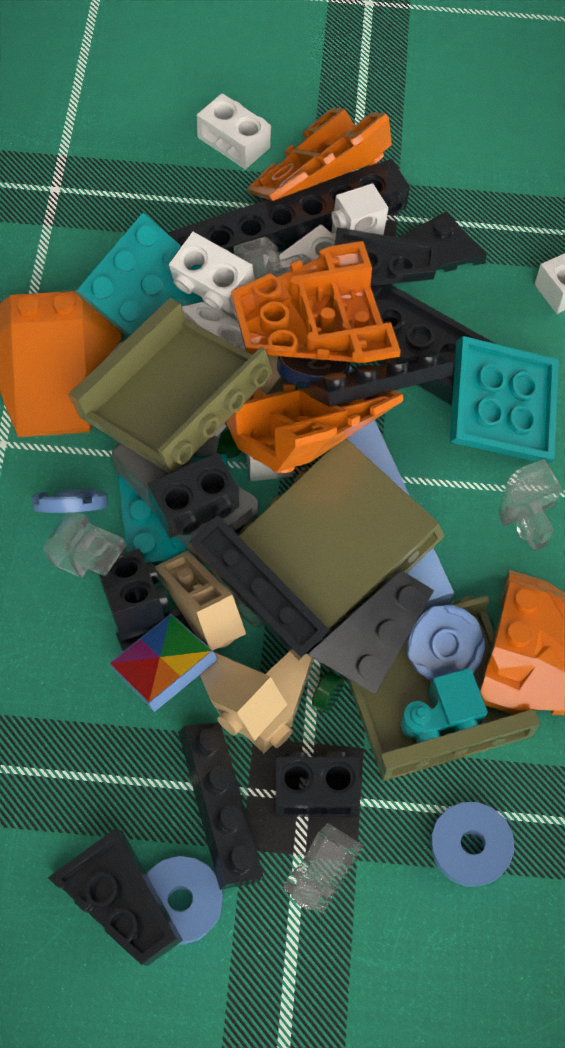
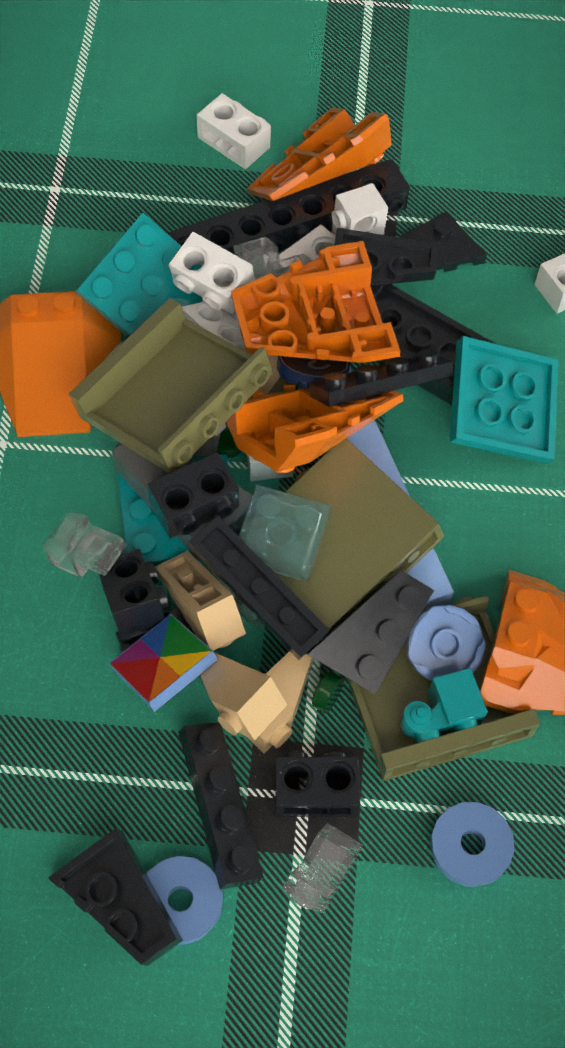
medium blue tile [31,489,108,513] -> none
clear brick [499,459,562,551] -> none
none -> clear light blue plate [239,485,331,582]

